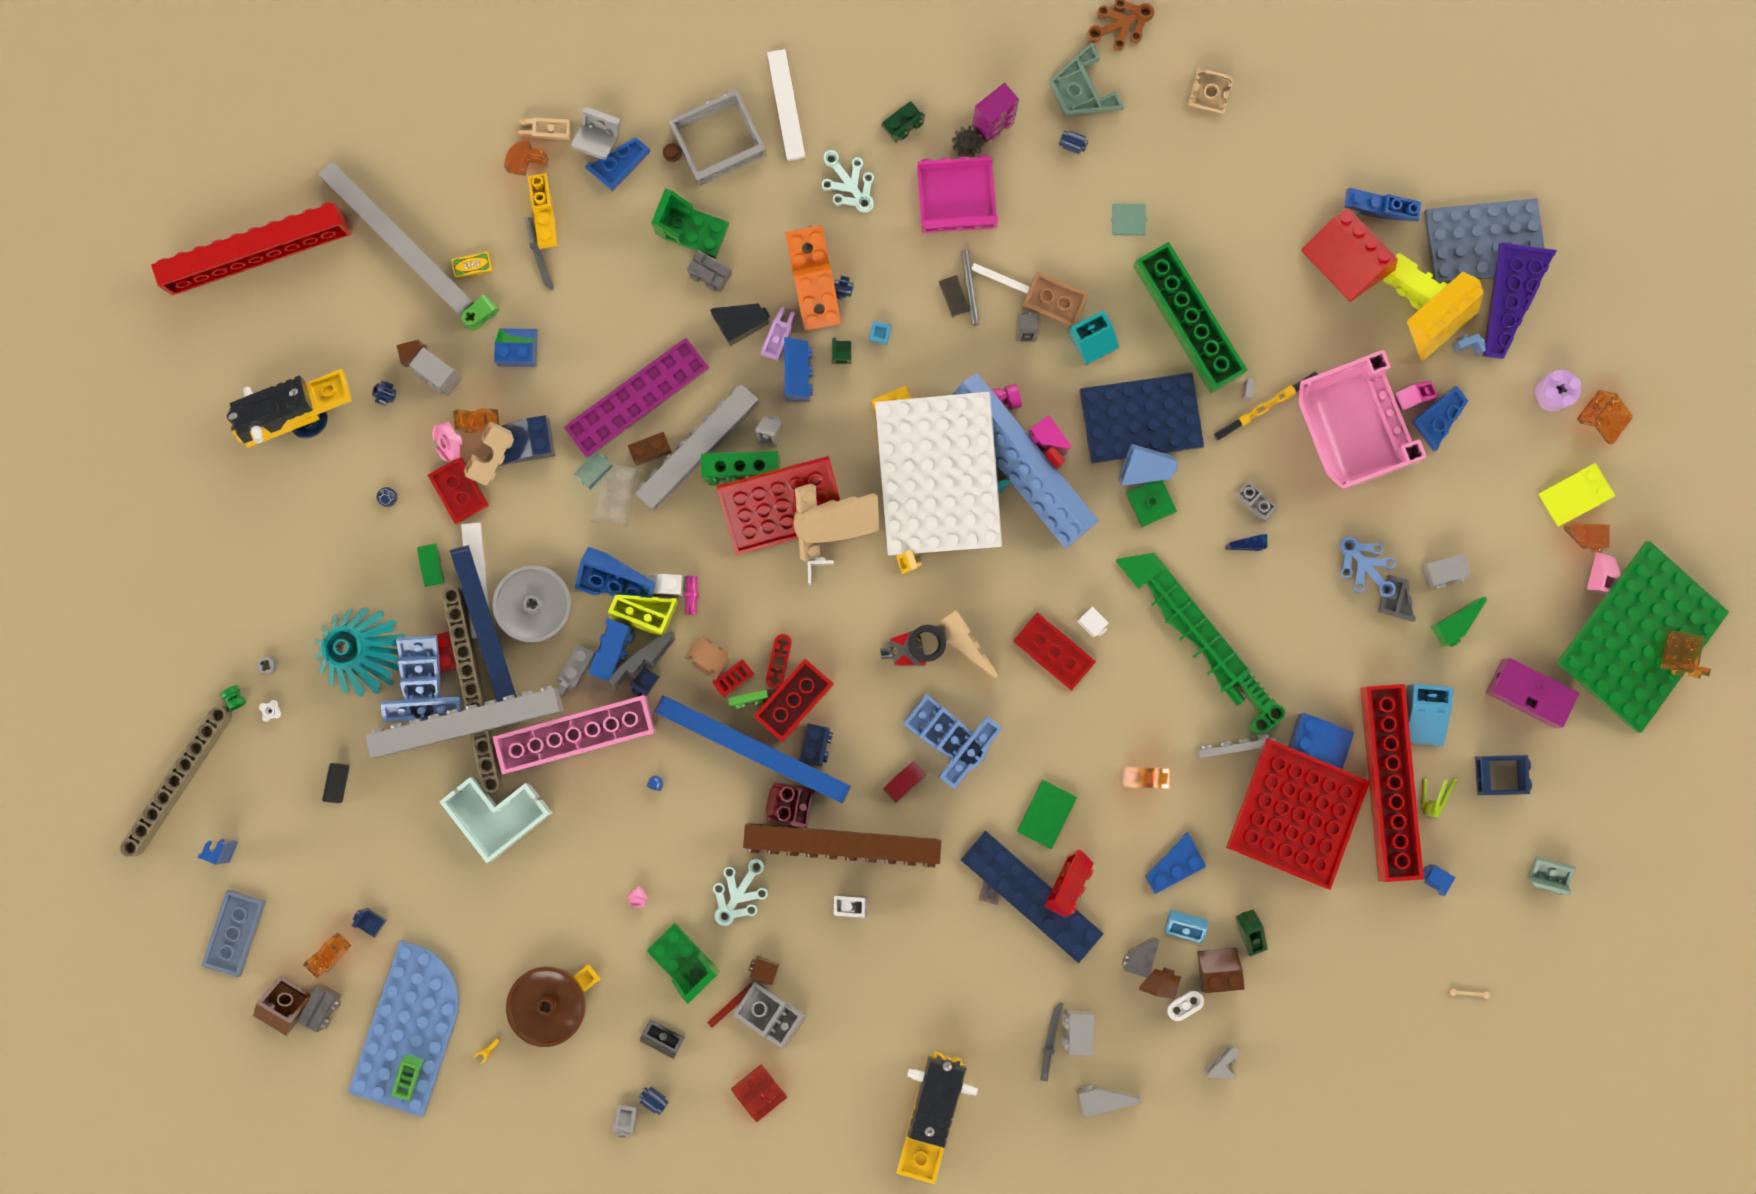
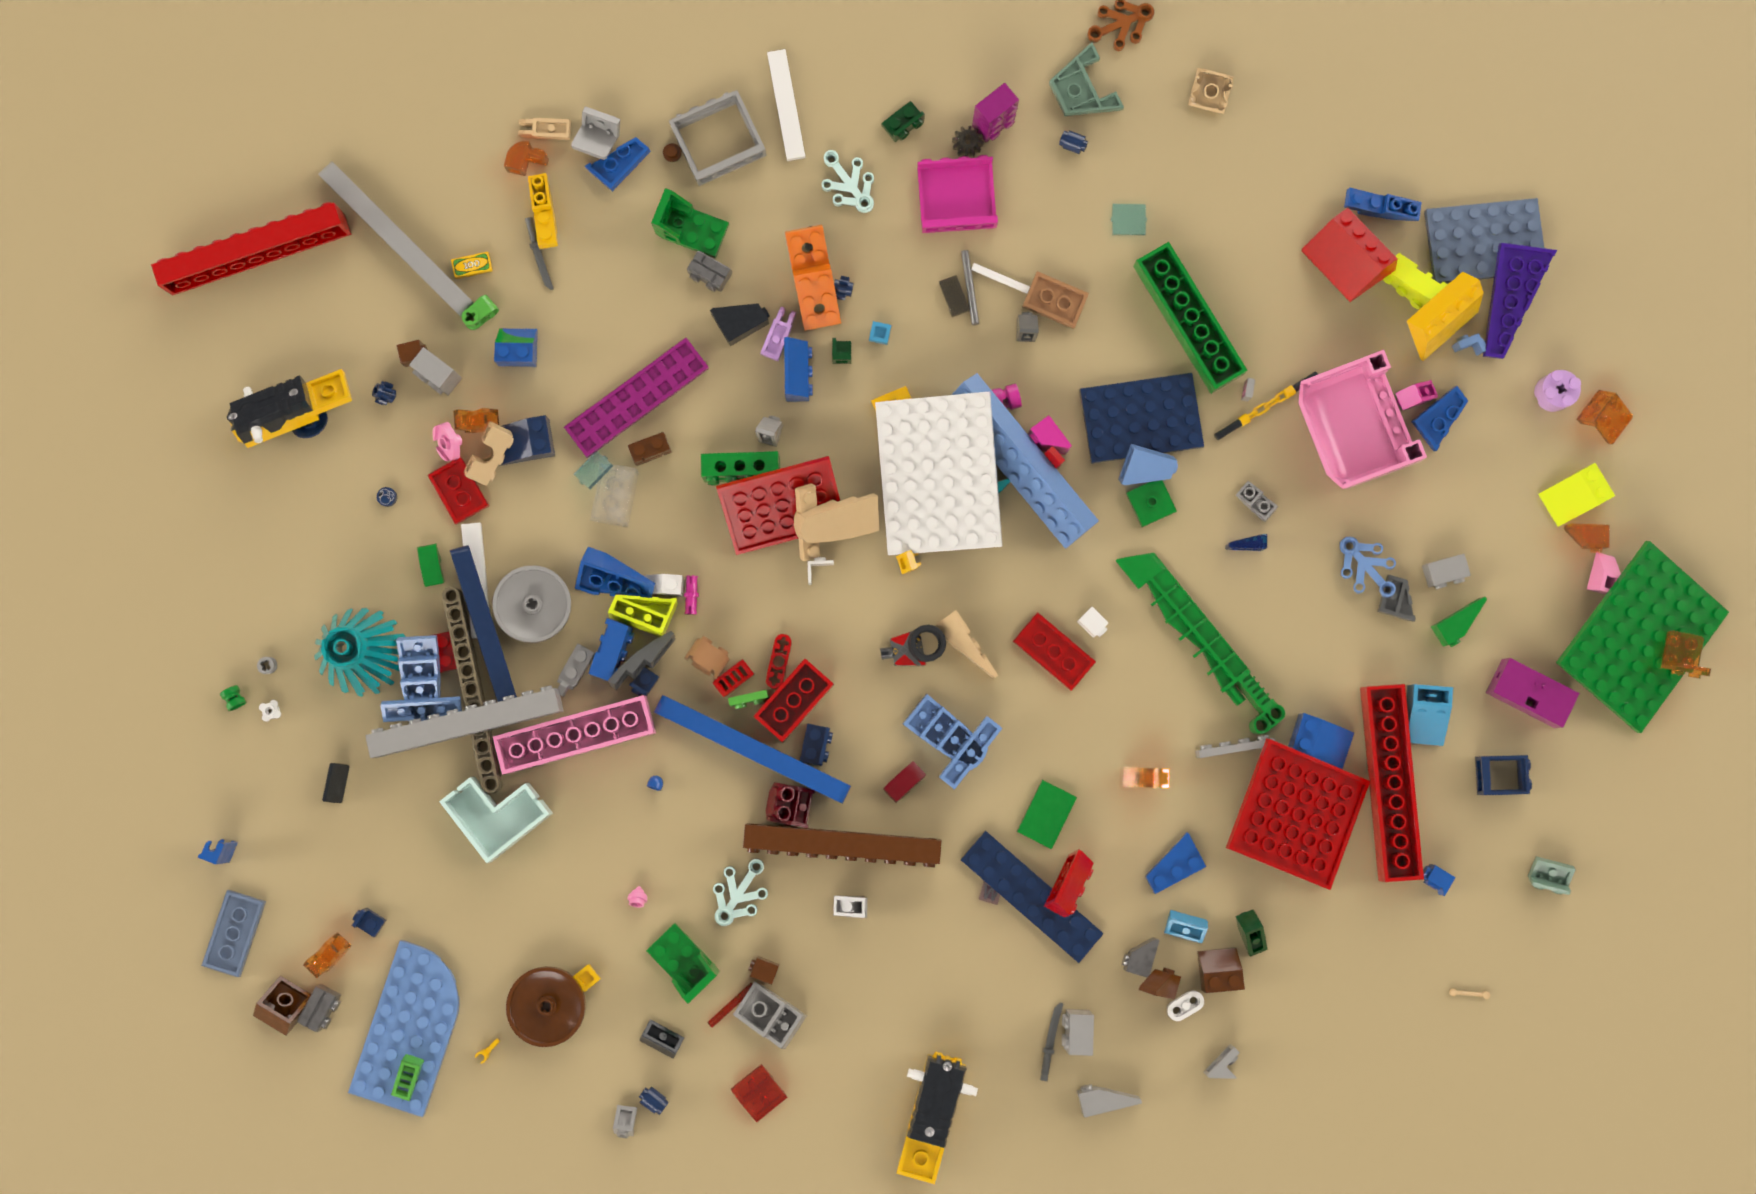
dark tan beam [120,707,232,857] -> none
light grey brick [635,384,759,511] -> none
teal slope [1068,310,1119,365] -> none
lime plant [1421,778,1457,818] -> none

